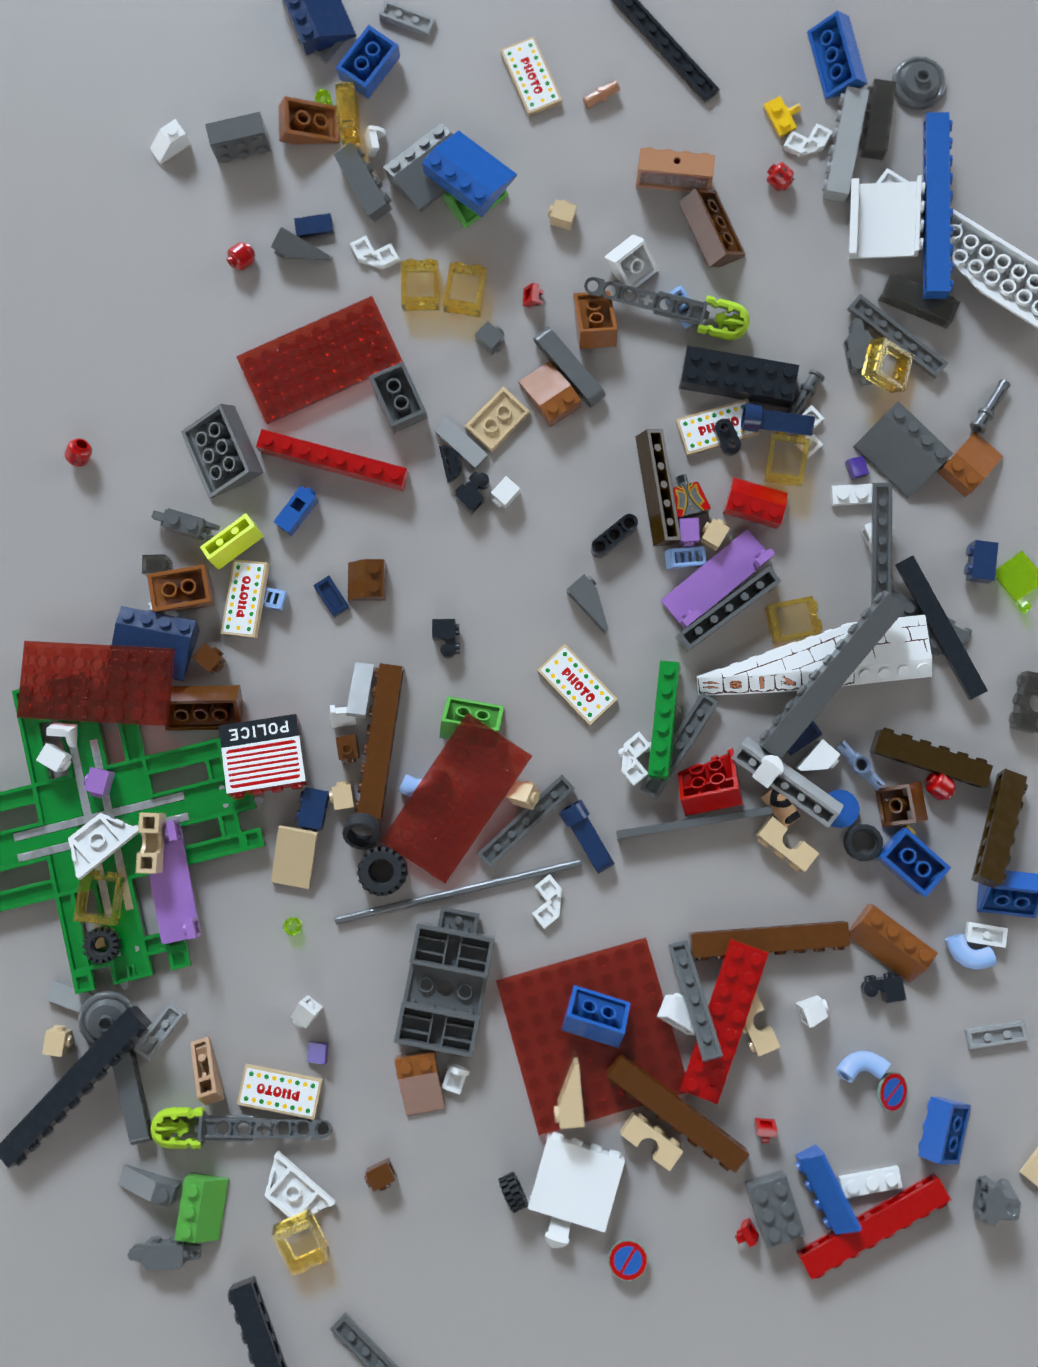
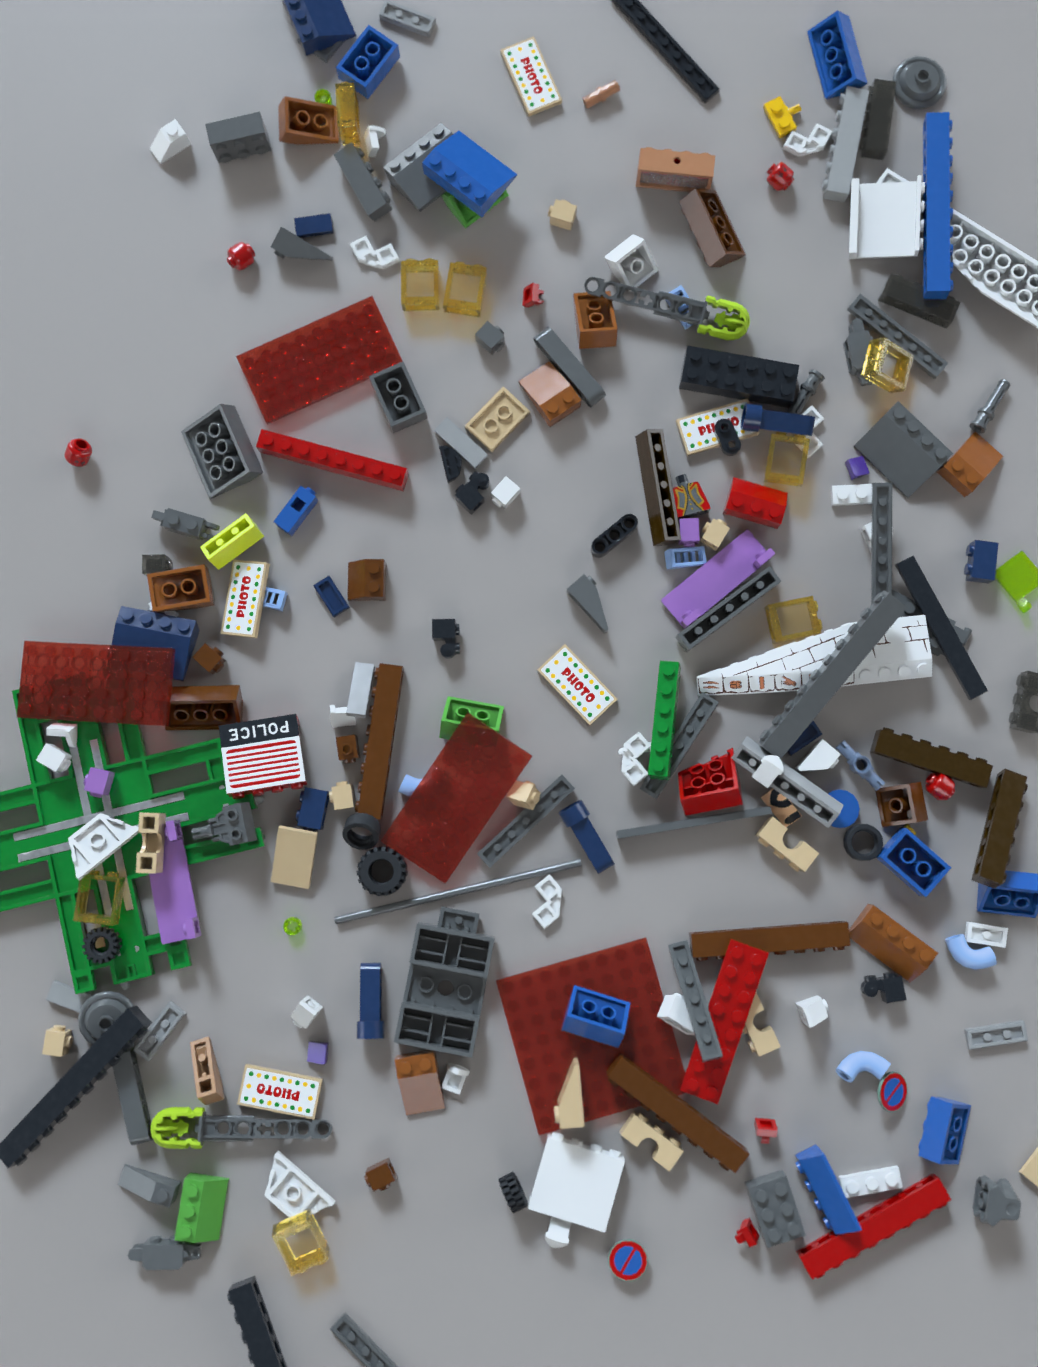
none -> dark grey brick [191,802,257,846]
none -> dark blue beam [357,963,385,1039]

